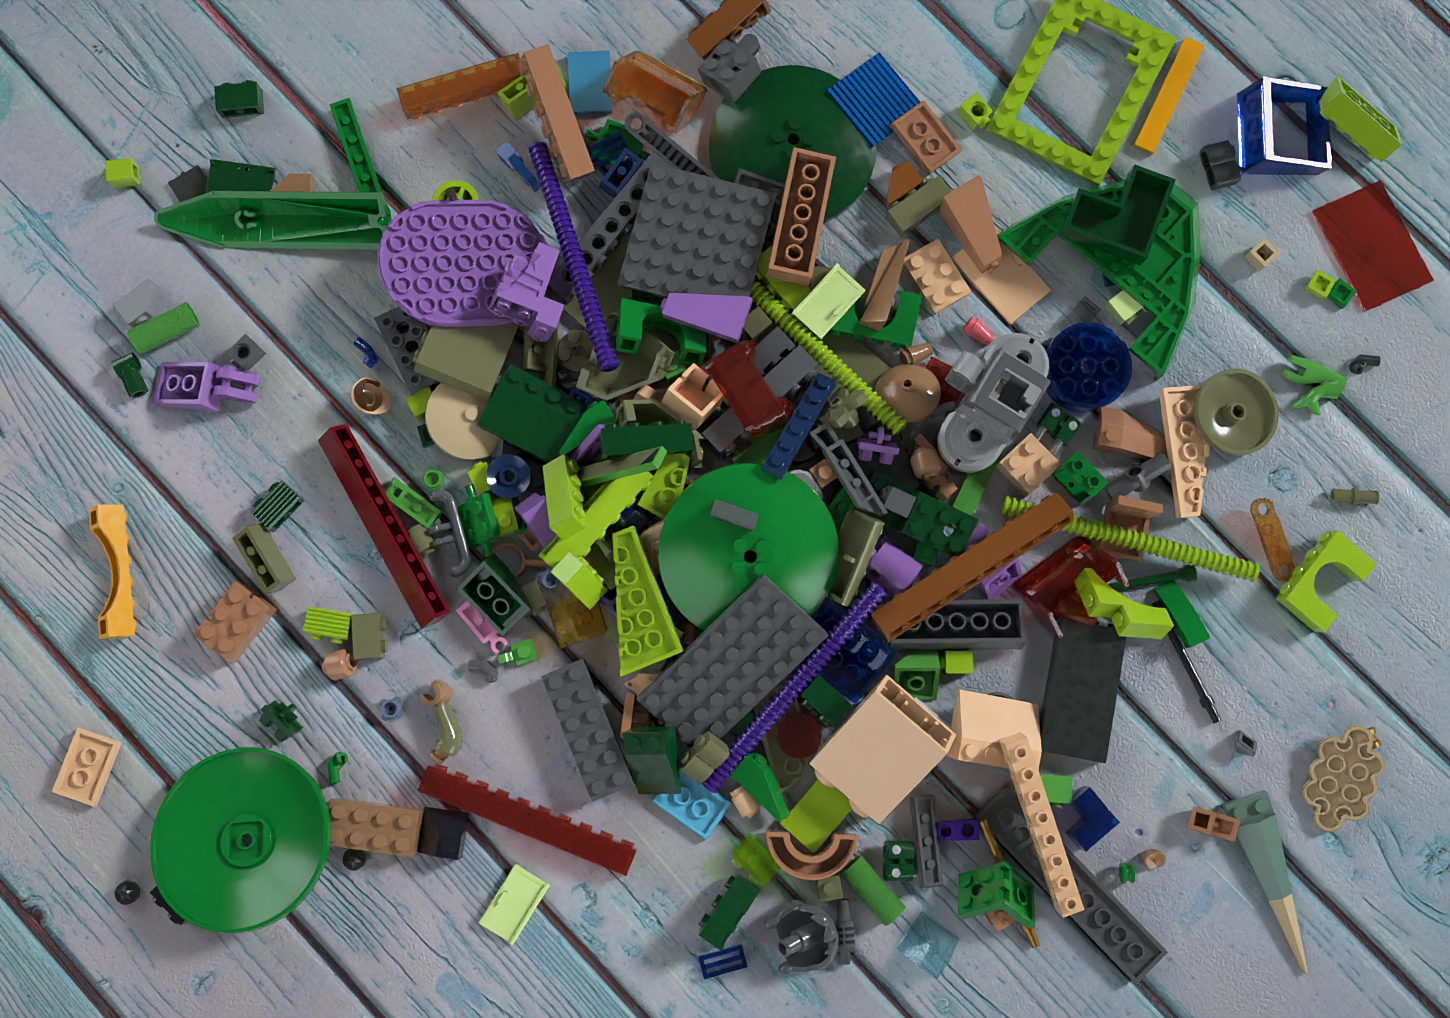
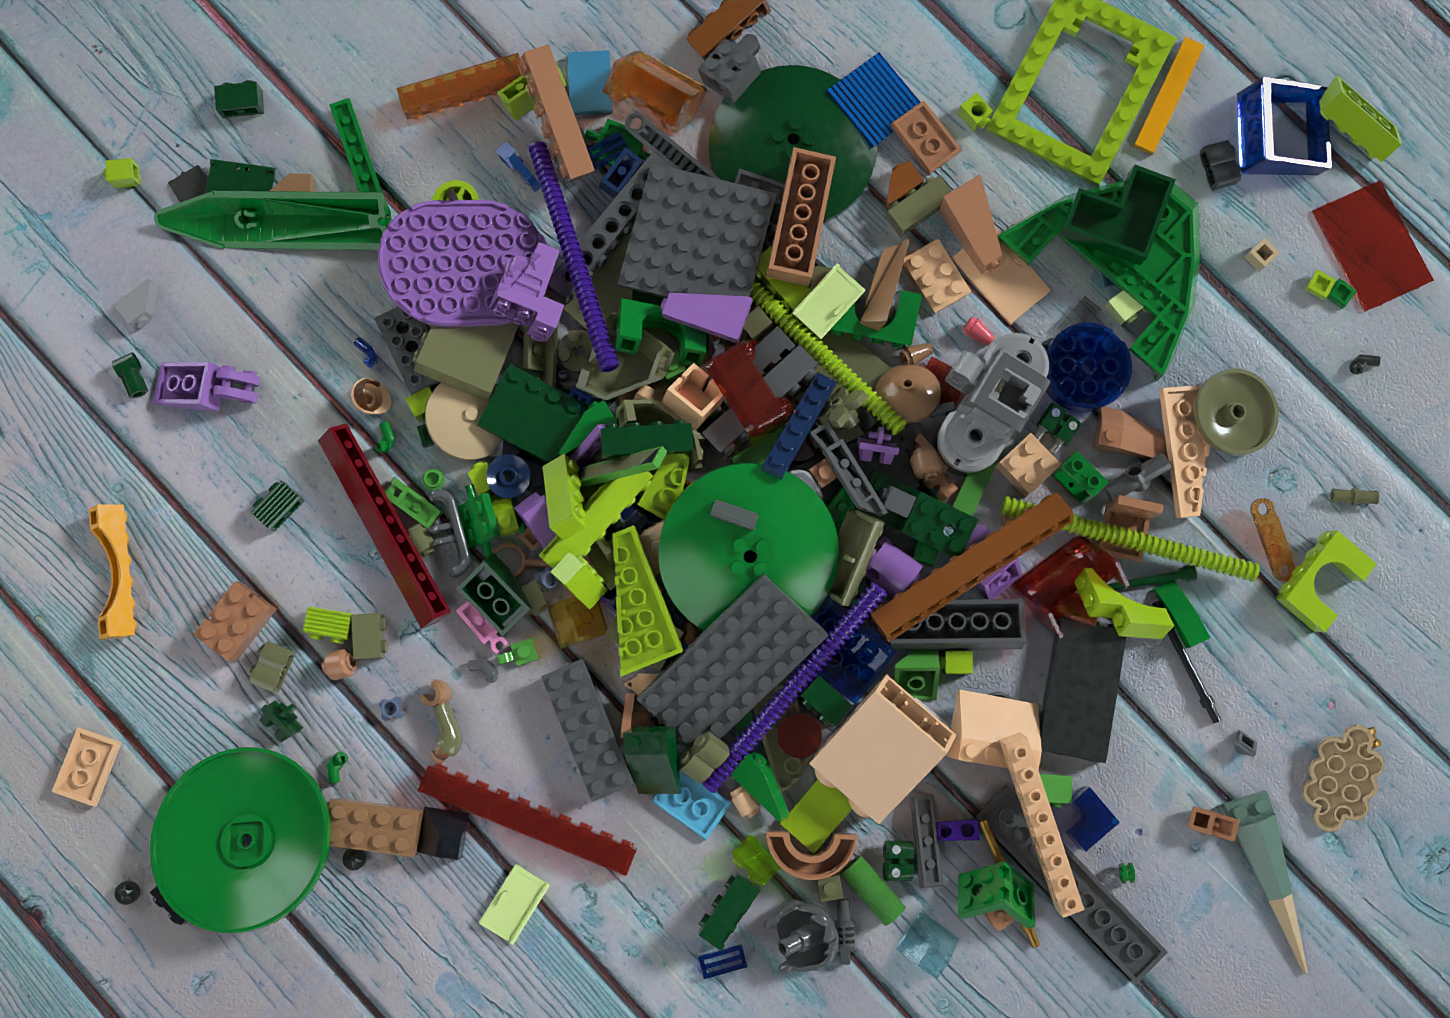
bright green piece [127,302,200,355] -> none
dark grey brick [227,334,267,370] -> none
olive brick [232,523,296,594] -> none
medium nougat piece [1141,849,1166,870] -> none
bright green piece [1281,355,1347,415] -> none
none -> olive brick [248,641,296,693]
none -> green arm [375,421,395,453]

